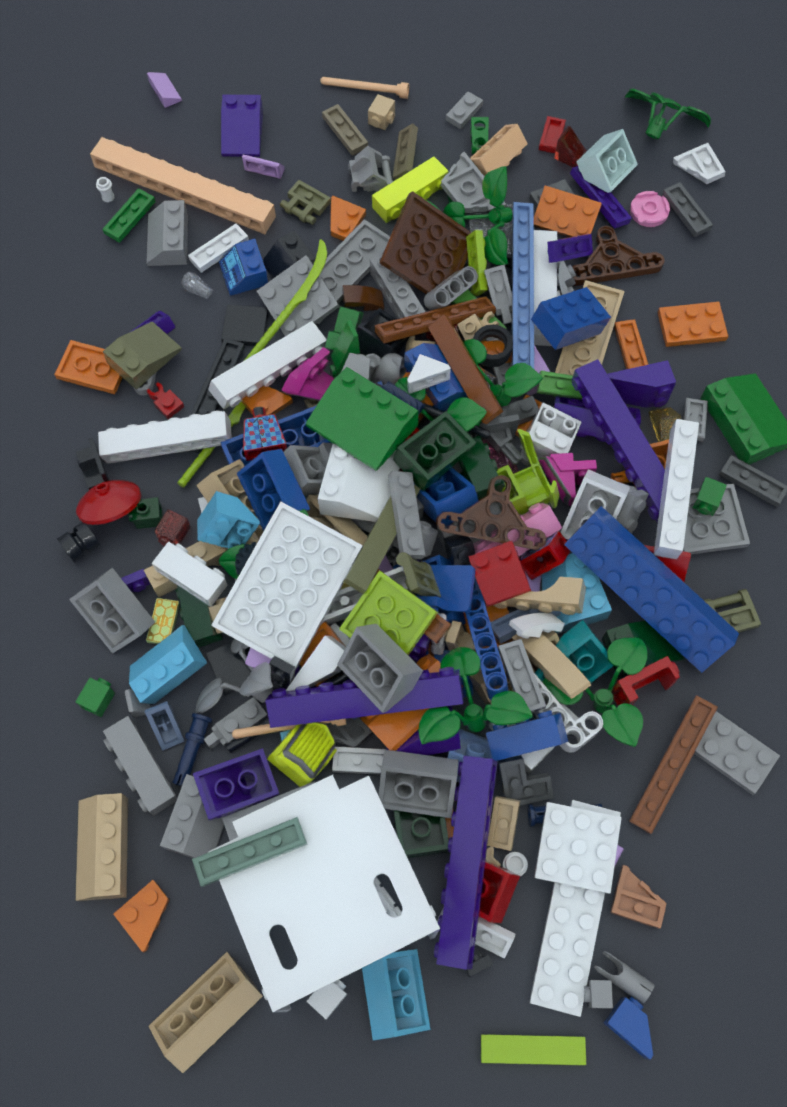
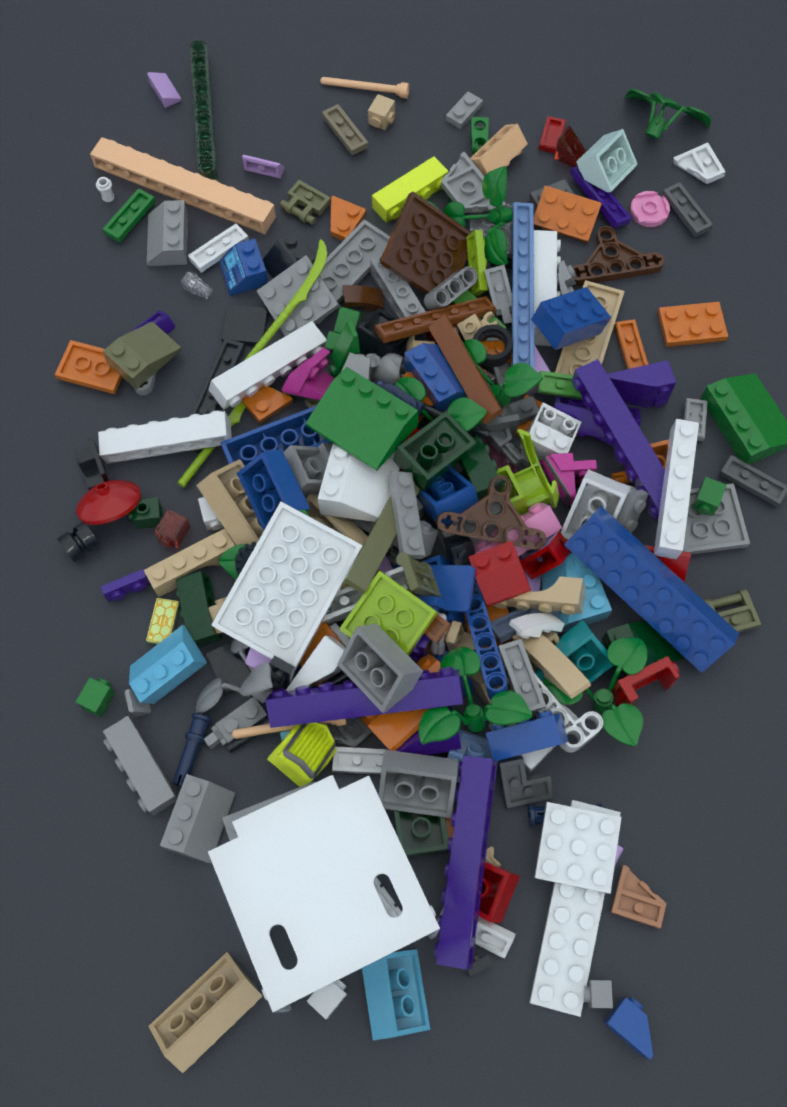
light grey slope [69,568,155,653] -> none
tan slope [76,793,128,901] -> none
orange wing [113,880,170,952] -> none
sand blue slope [145,701,185,751] -> none
red plate [147,382,184,419] -> none
white brick [152,542,228,607] -> none
sand green tile [192,817,308,887] -> none
dark purple slope [193,748,279,820] -> none
medium azure slope [197,491,260,549] -> none
dark purple slope [221,94,263,157] -> none
torso [243,407,287,461] -> none
light grey piece [348,146,394,192] -> none
dark tan plate [393,123,418,180] -> none
white slope [407,354,451,394] -> none
lime tile [481,1034,586,1065] -> none
tan plate [487,796,520,851] -> none
white plate [503,852,528,876] -> none
dark purple plate [547,234,593,263] -> none
light grey piece [594,951,655,1004] -> none
dark orange tile [629,695,718,834] -> none
clear yellow slope [649,407,681,442] -> none
light grey plate [672,711,780,795] -> none
none -> clear green beam [190,40,218,181]

